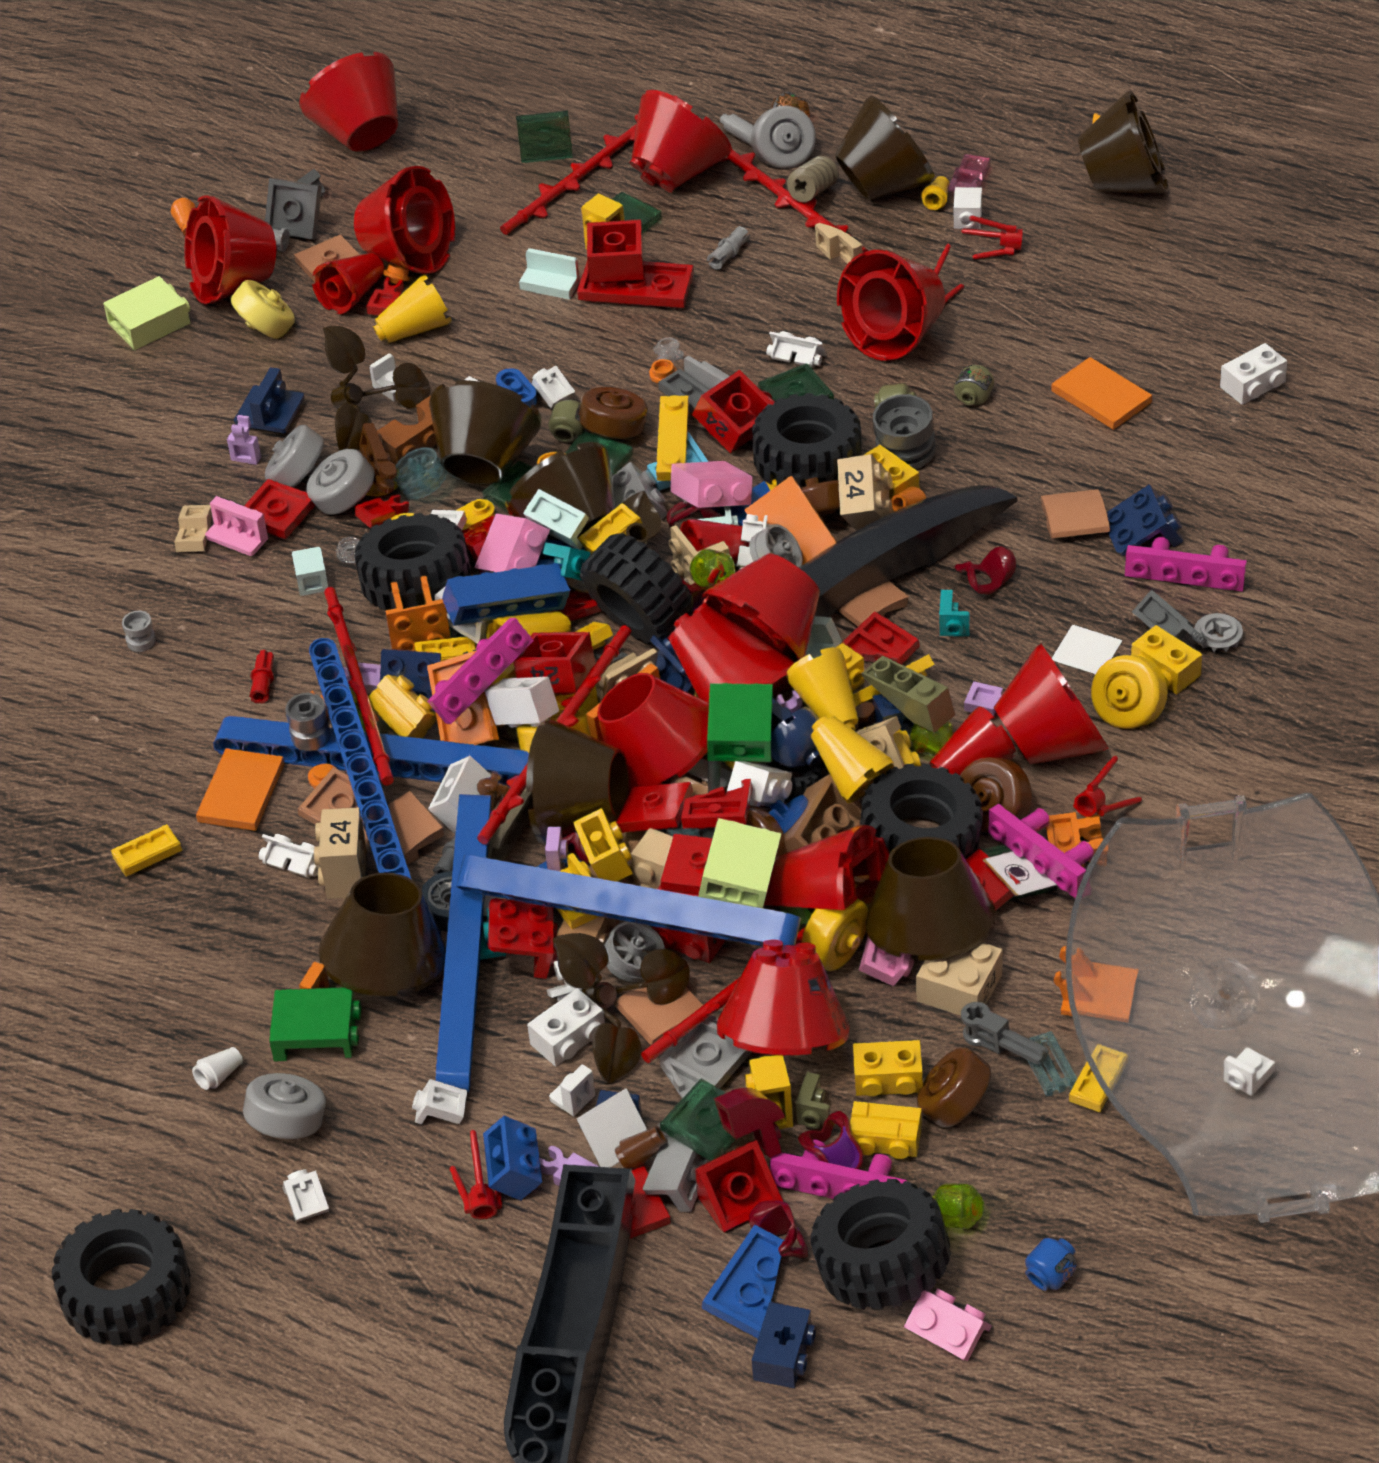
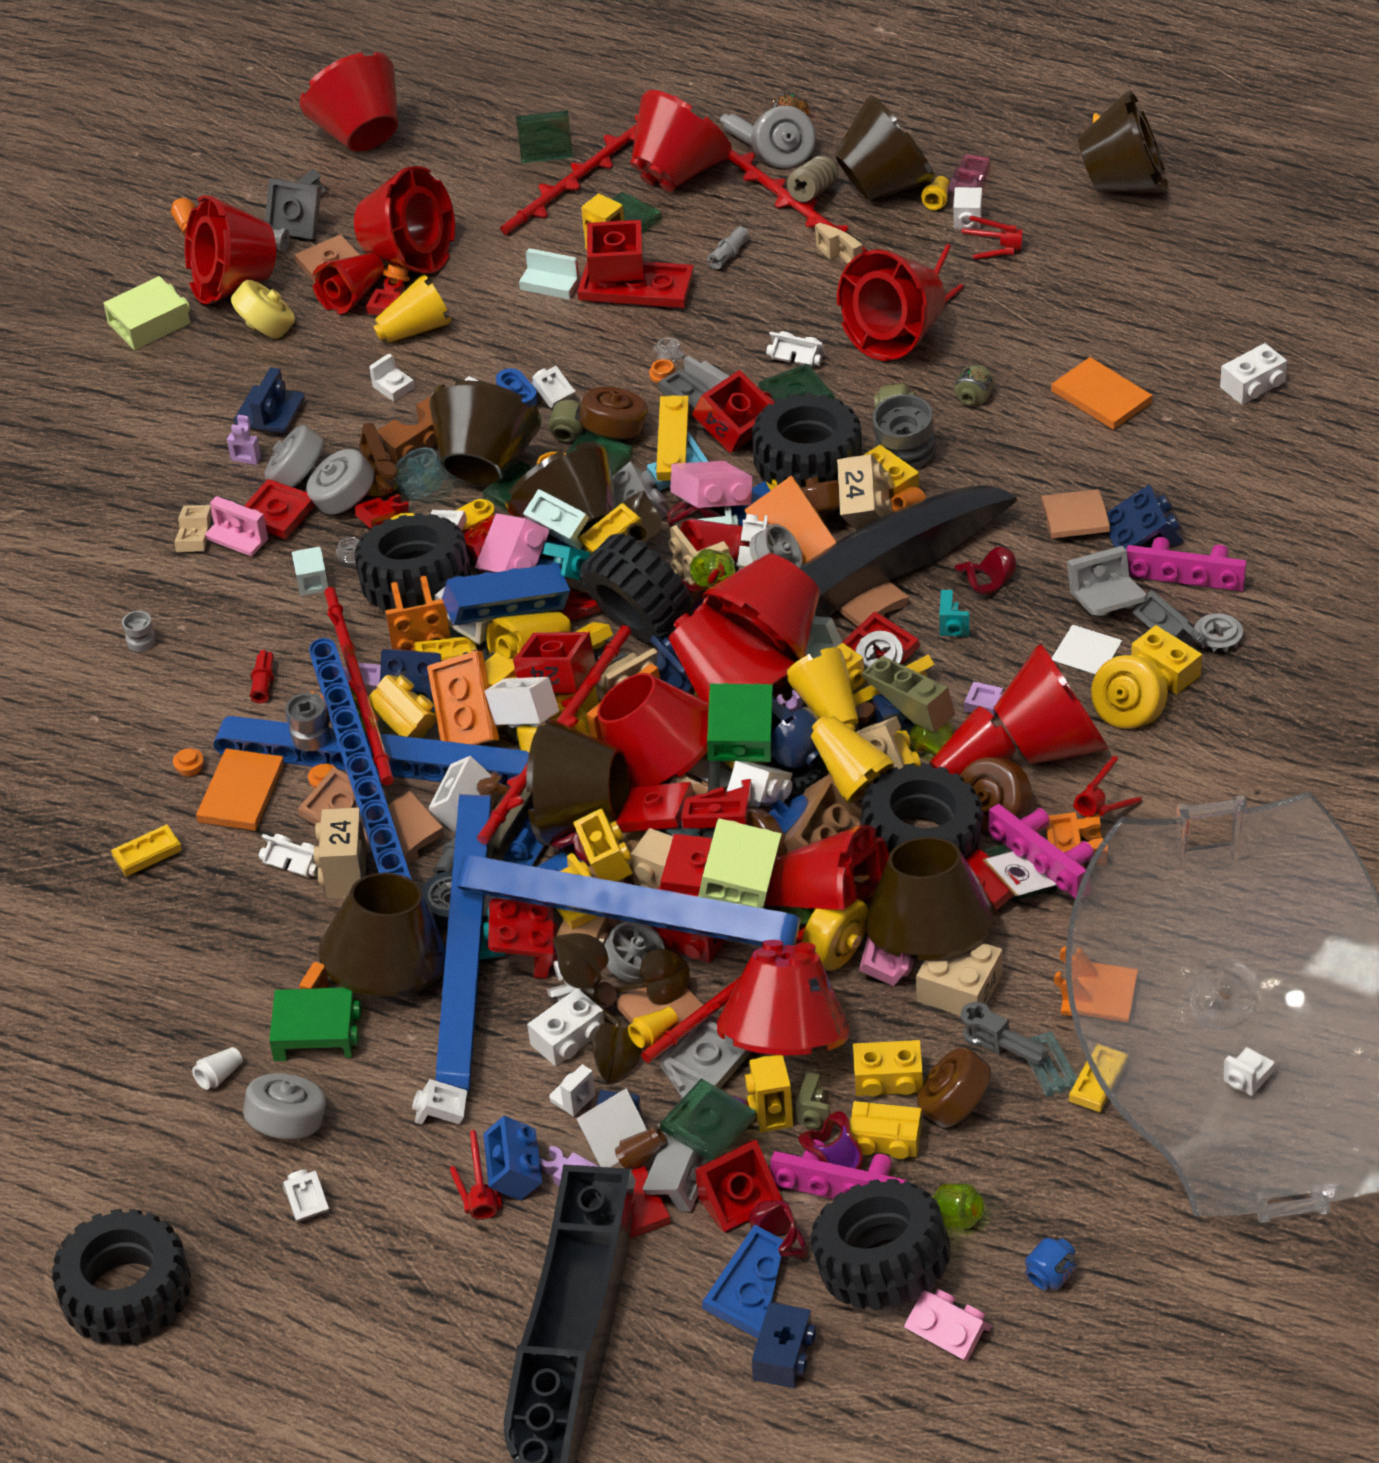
dark brown plant [323,326,430,451] -> none
dark pink plate [427,618,534,724] -> none
lavender plate [545,827,568,871] -> none
dark red brick [714,1087,785,1158] -> none
none -> orange plate [173,748,204,777]
none -> blue hinge [503,808,544,866]
none -> yellow cone [628,1006,678,1048]
none -> gear [856,631,904,671]
none -> light grey bracket [1067,546,1147,616]

